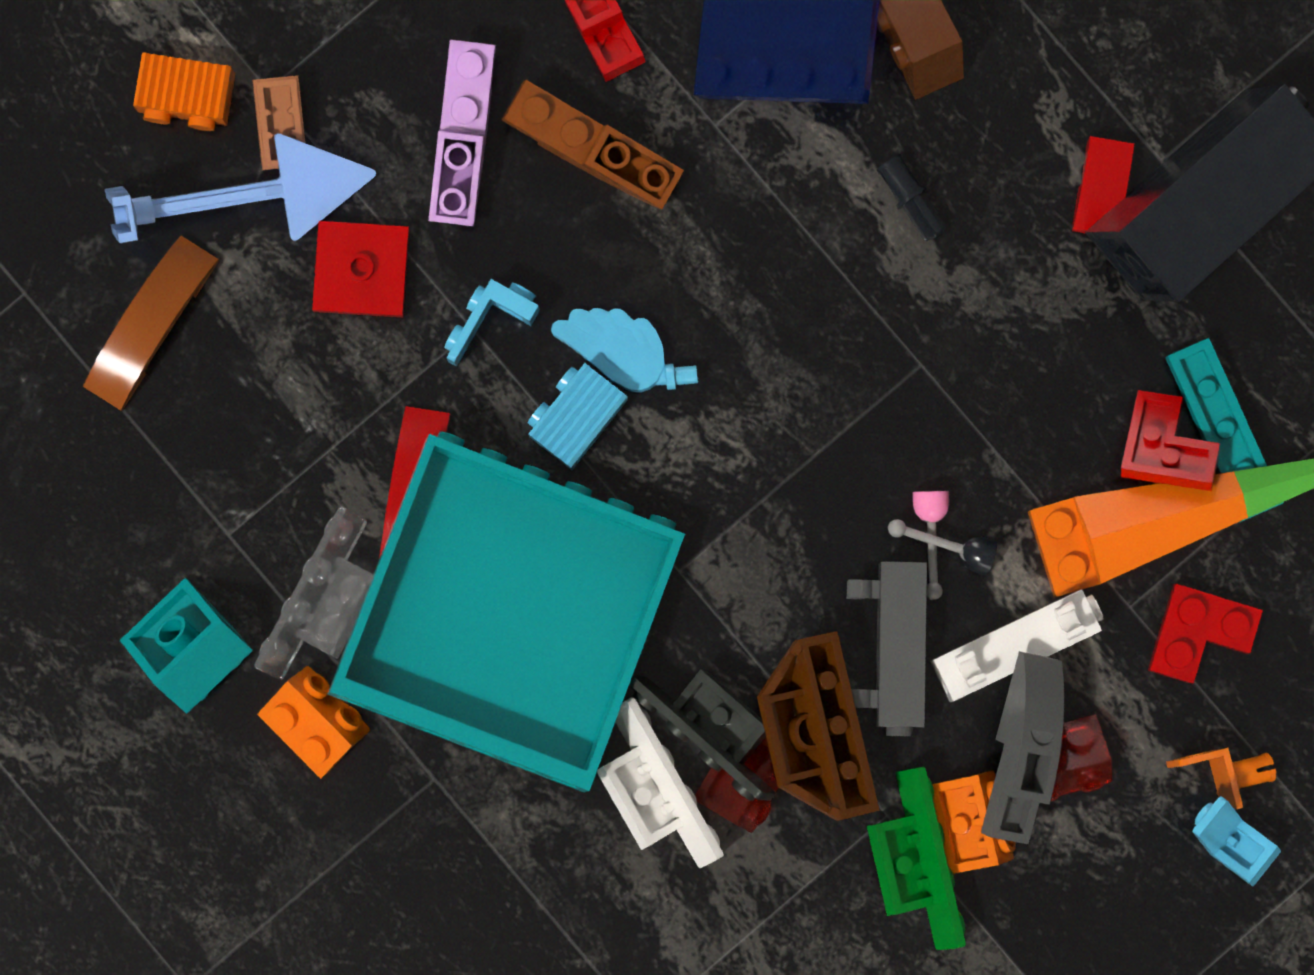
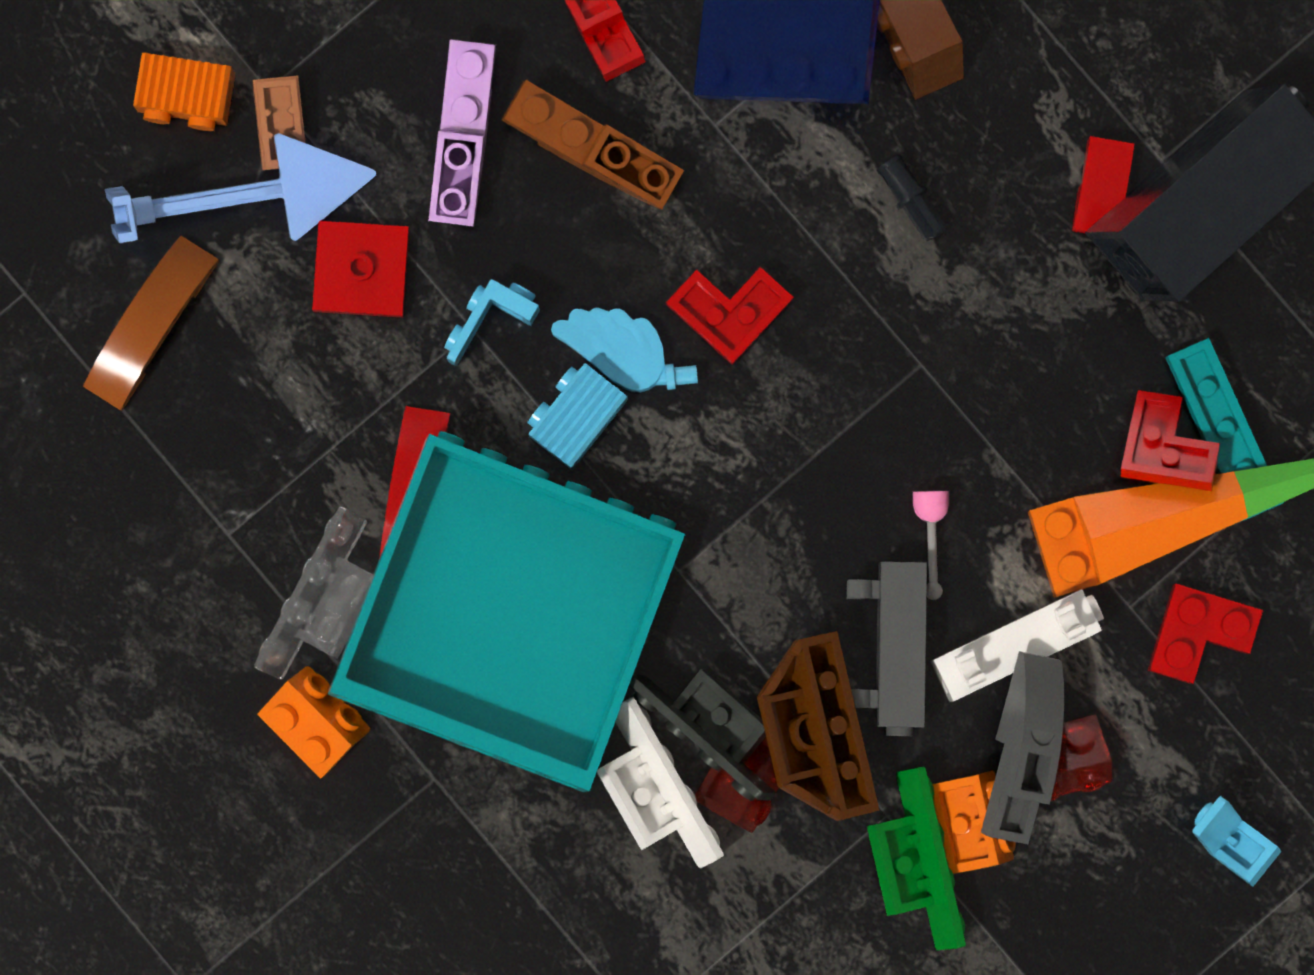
teal slope [120,578,253,714] -> none
hinge [888,519,997,576] -> none
orange bracket [1166,748,1276,810] -> none
none -> red plate [666,267,794,365]

